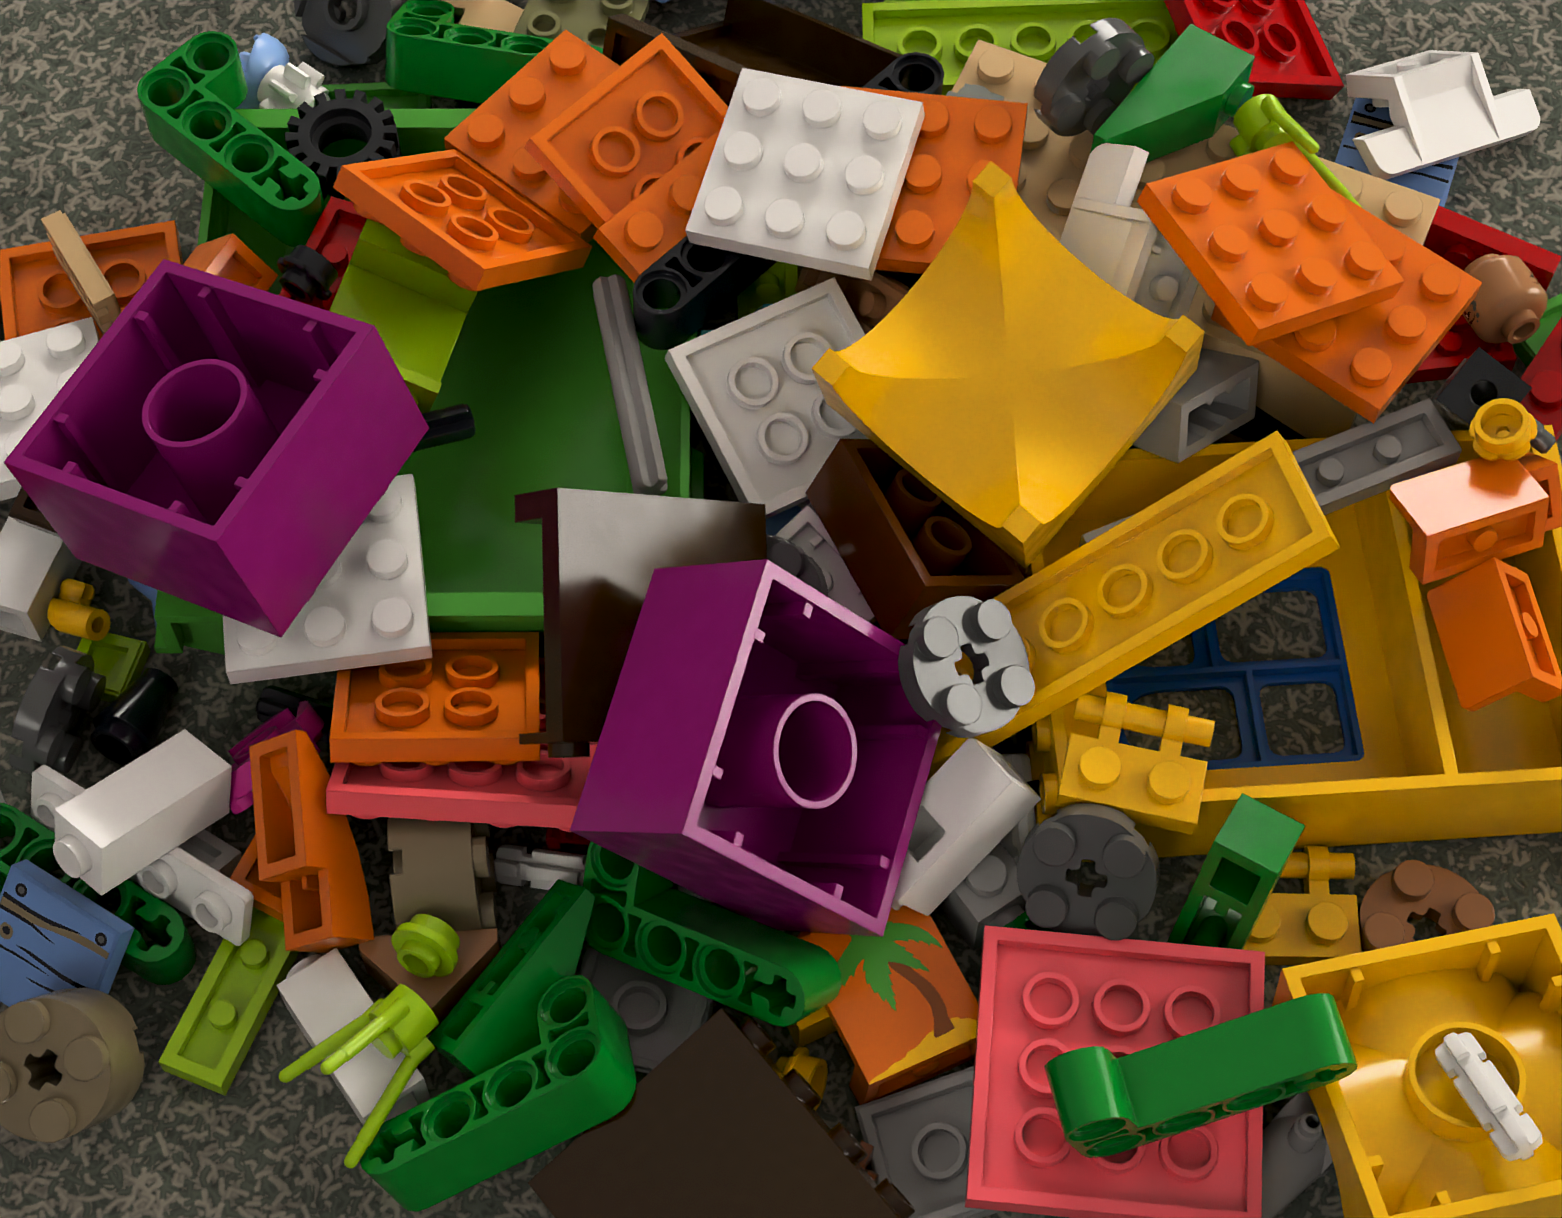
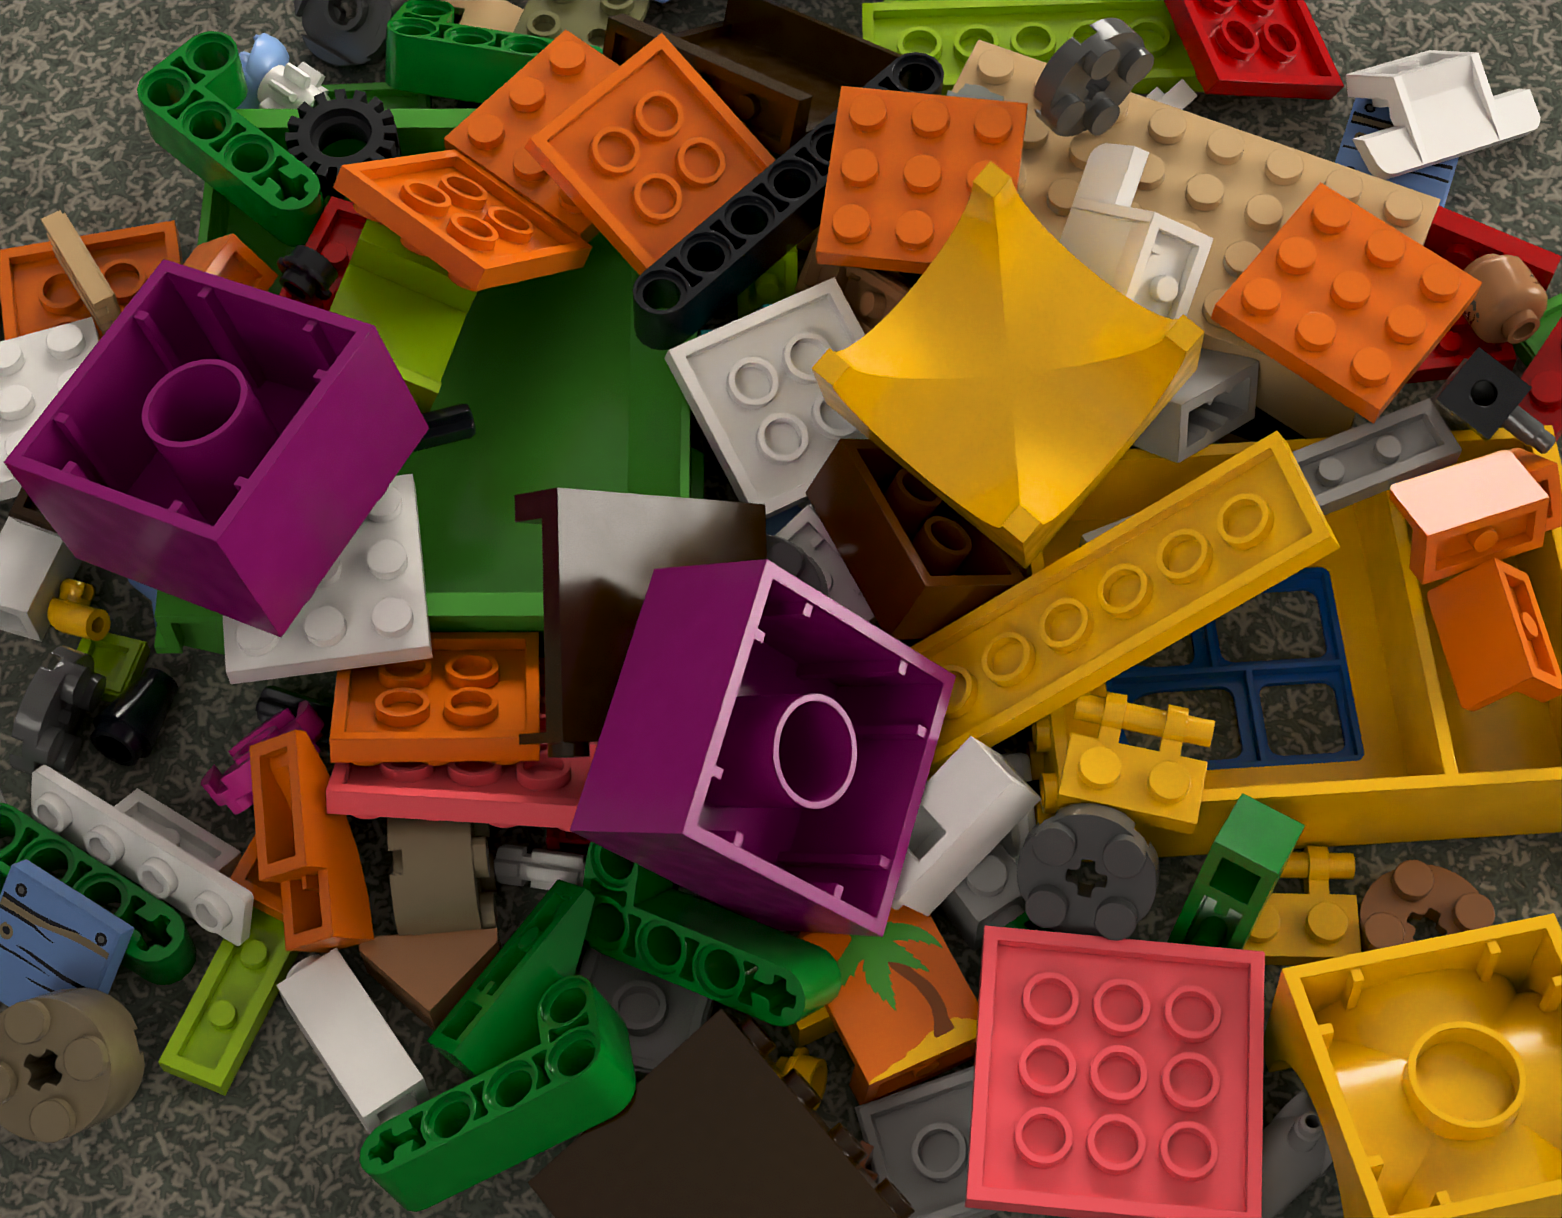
white brick [53,729,232,896] -> none
lime plant [278,983,439,1169] -> none
lime plate [391,914,460,978] -> none
light grey axle [592,274,668,496] -> none
orange plate [593,129,721,283] -> none
white plate [685,68,925,281] -> none
plate [898,596,1035,738] -> none
green beam [1044,993,1358,1158] -> none
green slope [1090,23,1255,163] -> none
orange plate [1137,141,1405,347] -> none
lime plant [1229,94,1363,208] -> none
white axle [1435,1032,1543,1161] -> none
yellow plate [1469,398,1538,461] -> none

